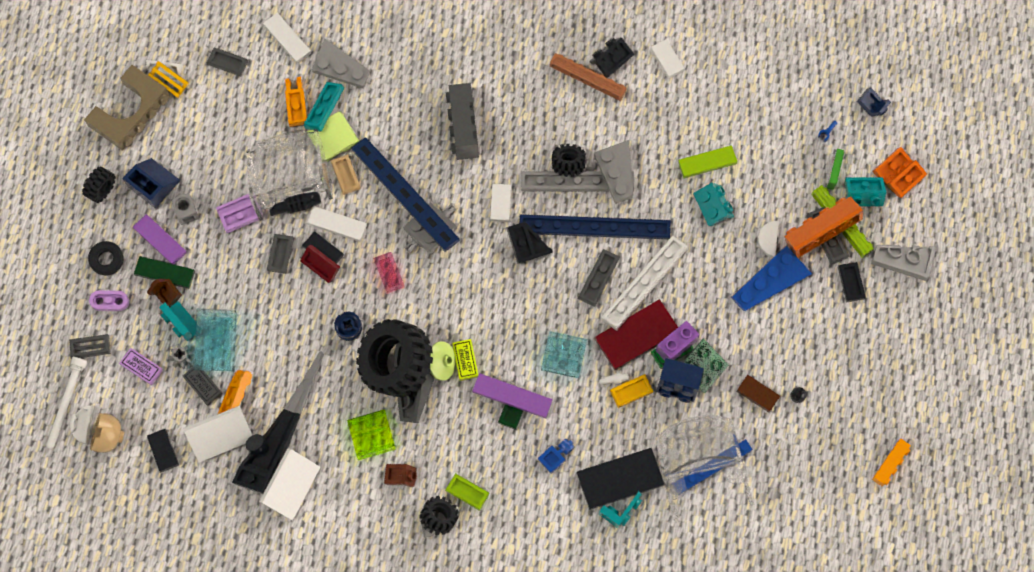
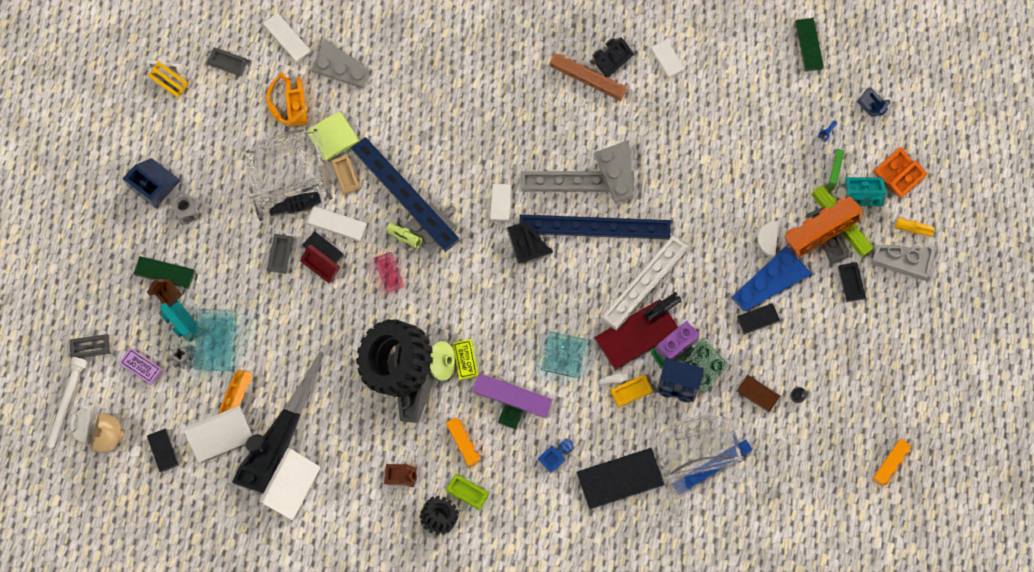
black tyre [82,166,116,203] -> none
dark tan arch [84,65,170,151] -> none
black tyre [88,241,124,276] -> none
lavender plate [89,290,129,311] -> none
medium lavender tile [133,214,187,264] -> none
dark grey tile [183,363,223,406] -> none
lavender plate [216,193,262,233] -> none
teal tile [303,82,344,132] -> none
dark blue wheel [334,311,362,341] -> none
clear neon green slope [347,409,396,460] -> none
dark grey wedge [446,83,479,160] -> none
black tyre [552,144,586,177] -> none
dark grey tile [578,249,620,307] -> none
teal bracket [598,492,642,528] -> none
lime tile [678,145,738,178] -> none
teal bracket [693,182,734,227] -> none
none -> light orange piece [266,72,308,125]
none -> yellowish green pin [386,222,422,248]
none -> light orange piece [446,417,480,468]
none -> black pin [643,292,682,323]
none -> black tile [737,303,780,335]
none -> dark green tile [795,18,824,72]
none -> yellow axle [895,217,934,237]

